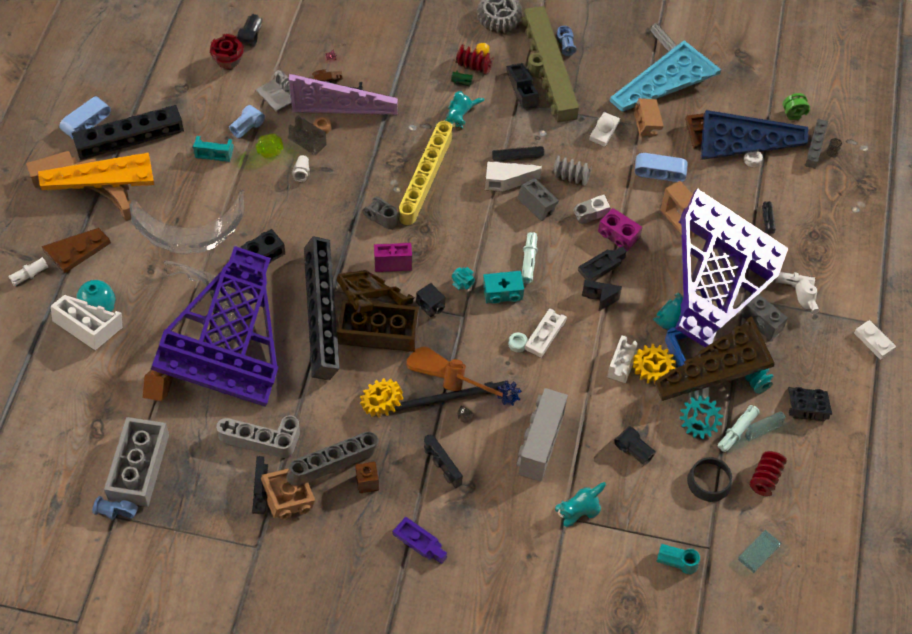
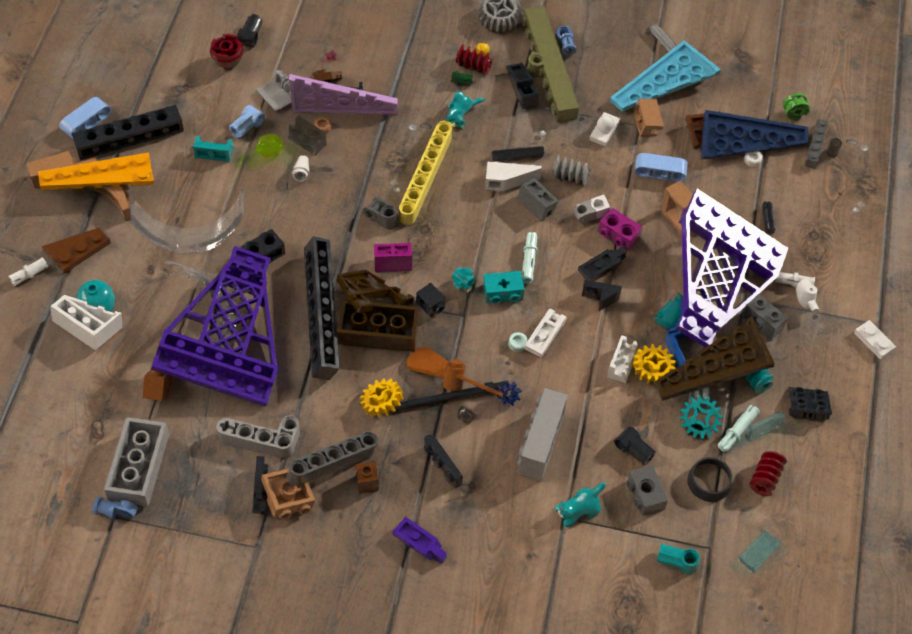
none -> dark grey brick [626,465,668,516]

